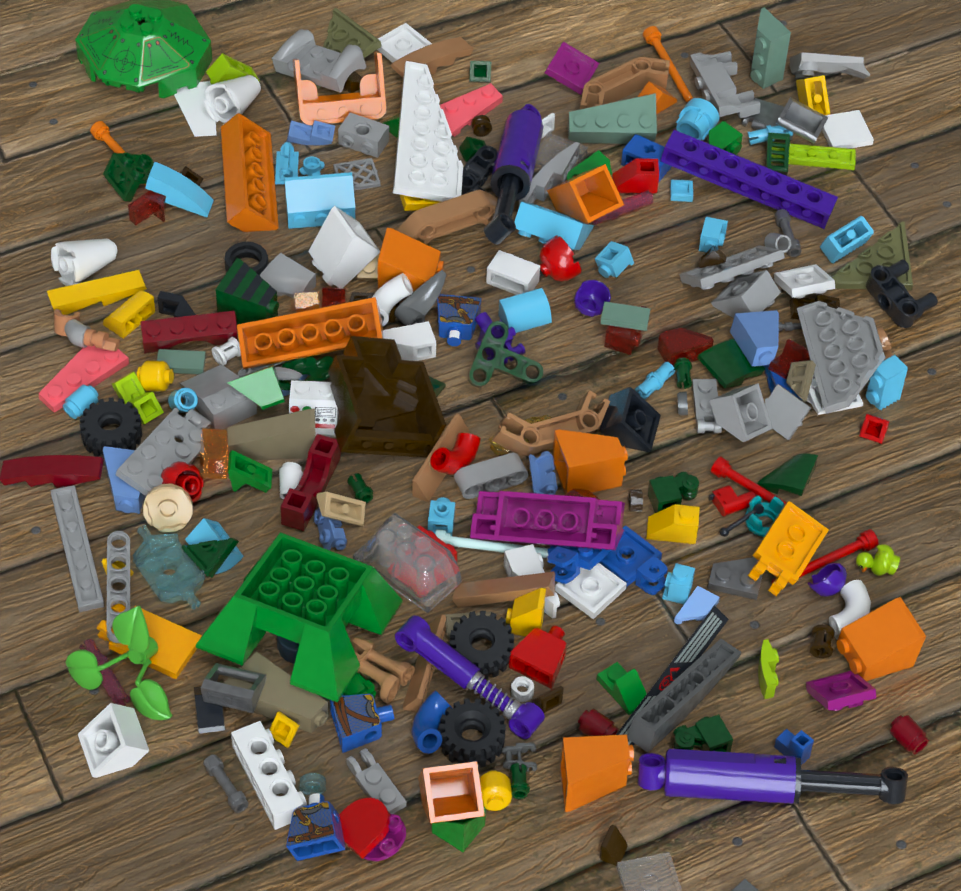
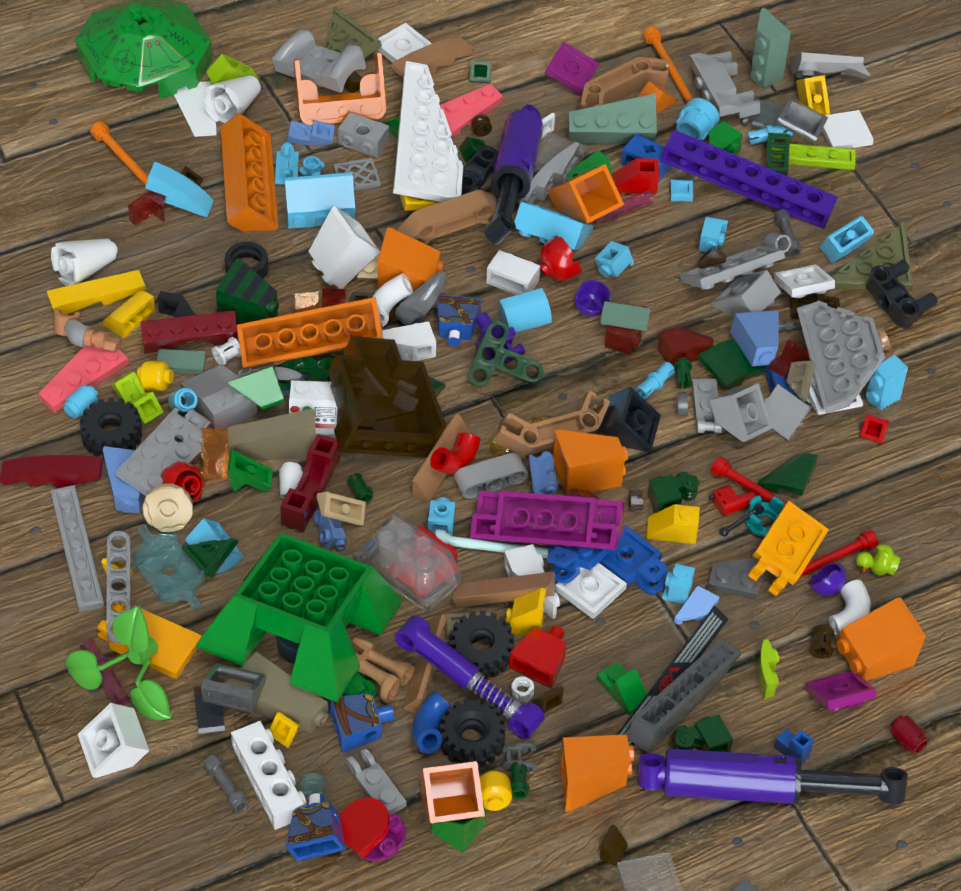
dark green bracket [103,152,154,202] -> none
light grey slope [260,253,316,299] -> none
dark red brick [578,708,618,736] -> none

